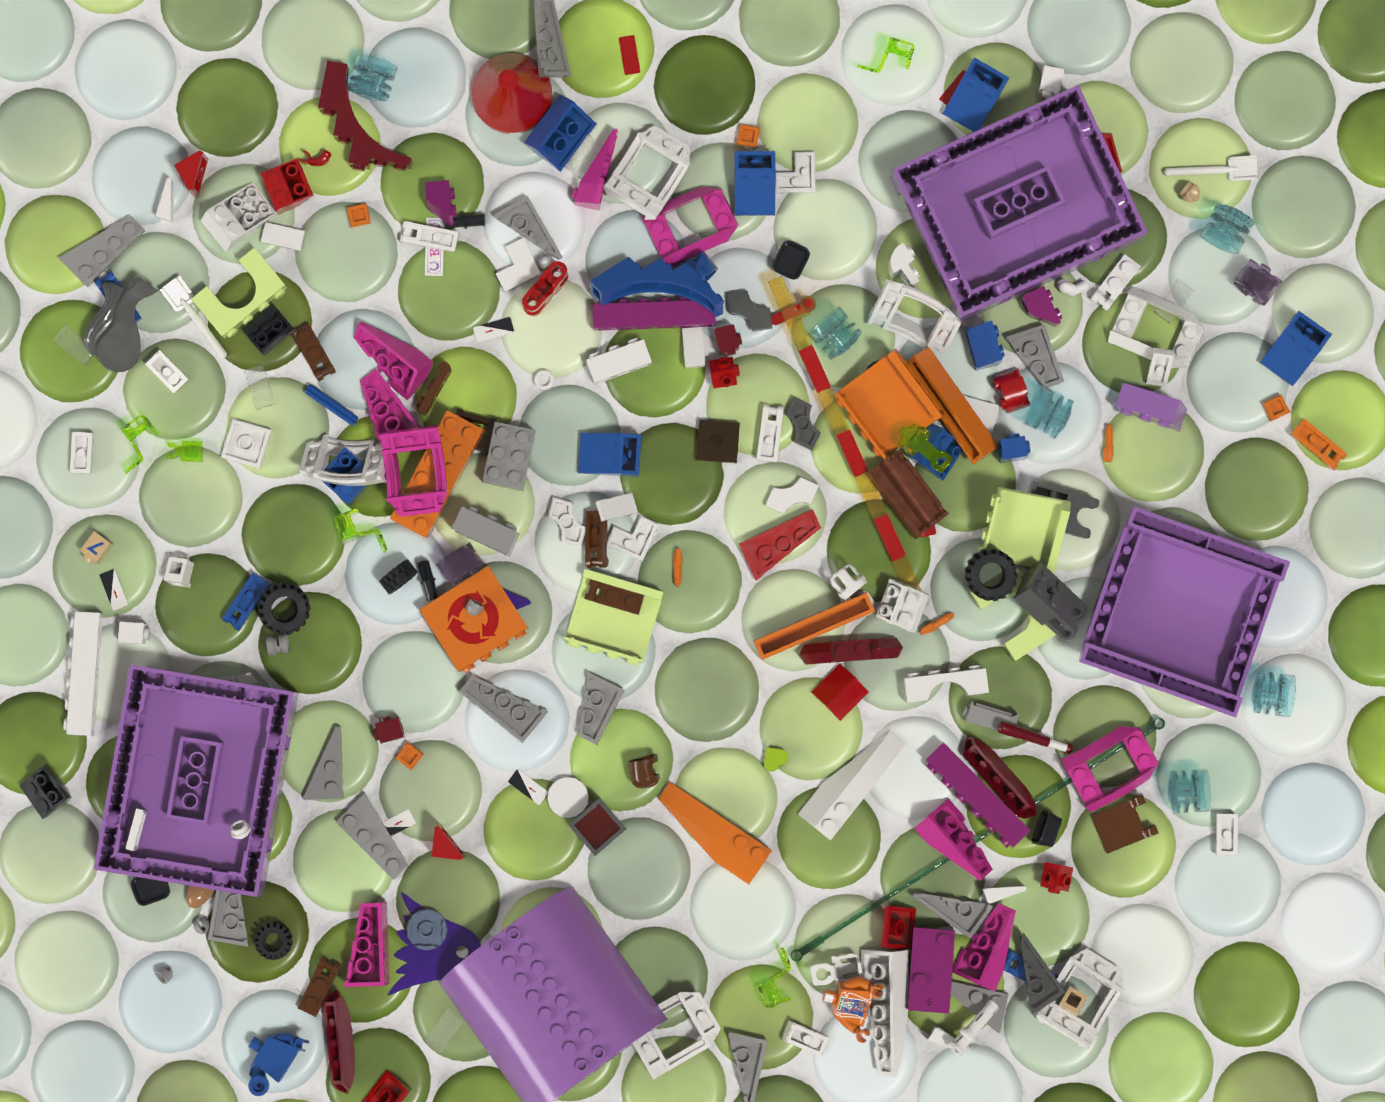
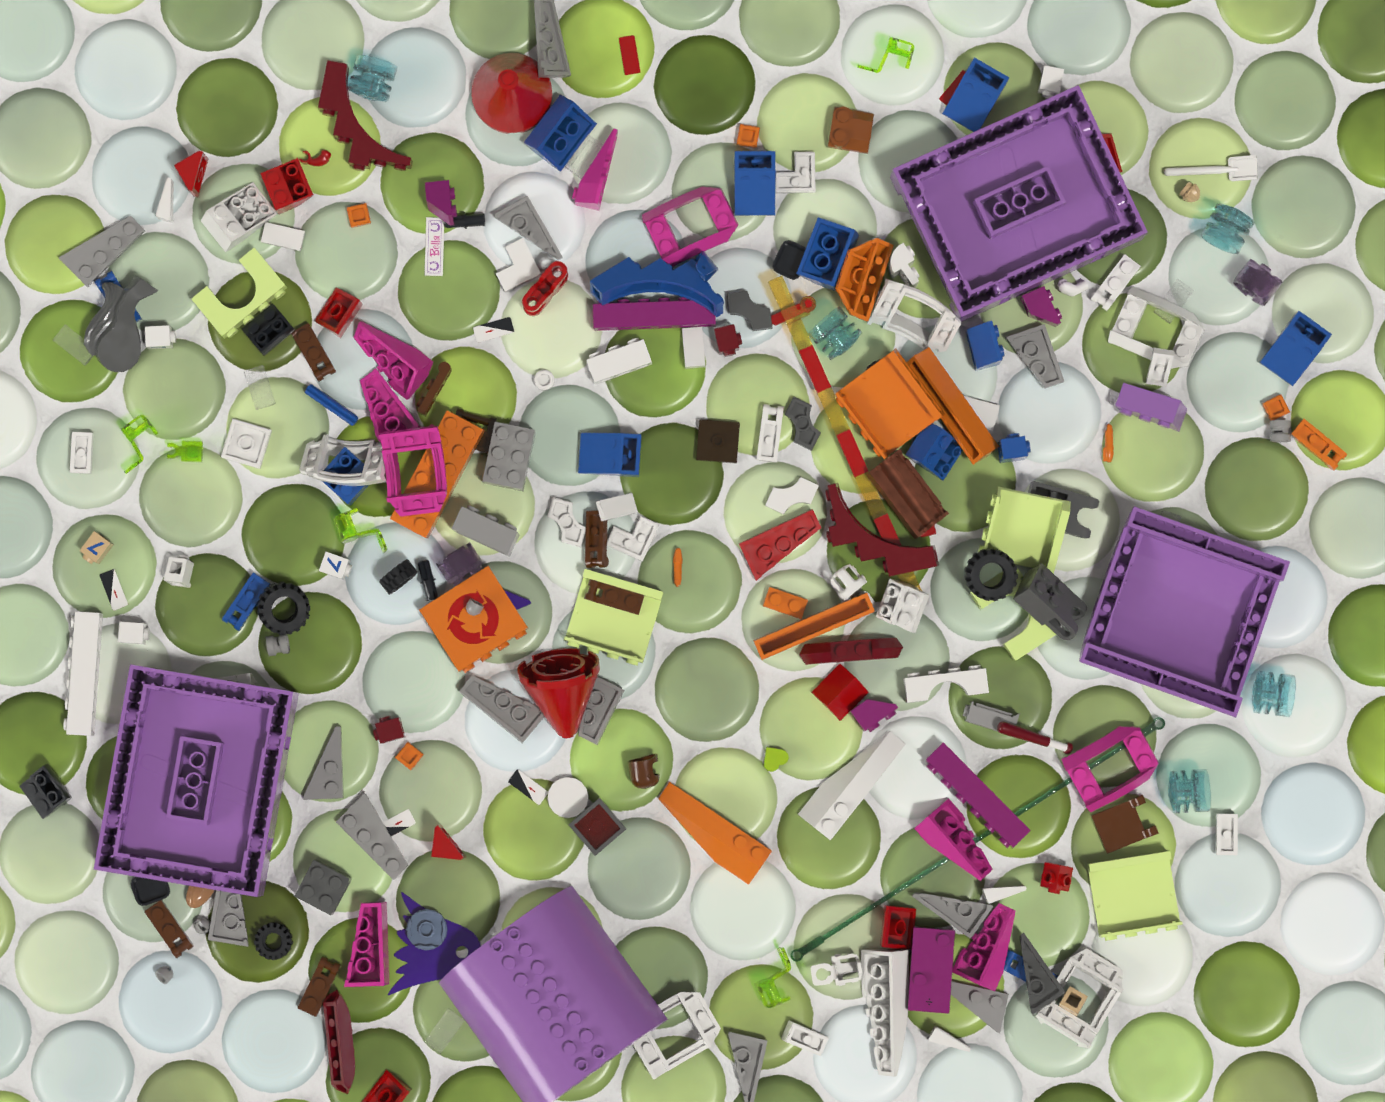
white tile [126,809,147,851] -> none
white slope [145,349,188,393] -> none
white piece [160,276,227,358] -> none
white plate [230,820,251,839] -> none
blue torso [248,1032,309,1096] -> none
white plate [399,221,459,253] -> none
white wedge [603,126,690,220] -> none
red brick [709,357,740,389] -> none
orange torso [822,976,884,1043] -> none
clear neon green piece [899,424,953,473] -> none
orange piece [919,612,954,635] -> none
white pin [948,1000,999,1056] -> none
dark red brick [962,737,1036,819] -> none
red cylinder [992,368,1031,414] -> none
clear light blue wheel [1023,385,1074,439] -> none
black piece [1032,810,1062,847] -> none
none -> reddish brown plate [144,900,194,958]
none -> white brick [145,325,176,349]
none -> dark grey piece [294,859,352,915]
none -> red slope [315,287,363,338]
none -> white brick [319,552,352,580]
none -> red cone [517,648,600,739]
none -> orange plate [763,587,808,619]
none -> blue slope [796,218,859,292]
none -> dark red arch [825,483,939,577]
none -> dark orange slope [828,107,874,154]
none -> orange wedge [835,238,894,322]
none -> magenta slope [850,699,898,732]
none -> yellowish green panel [1087,851,1183,941]
none -> light grey wheel [1270,420,1291,442]

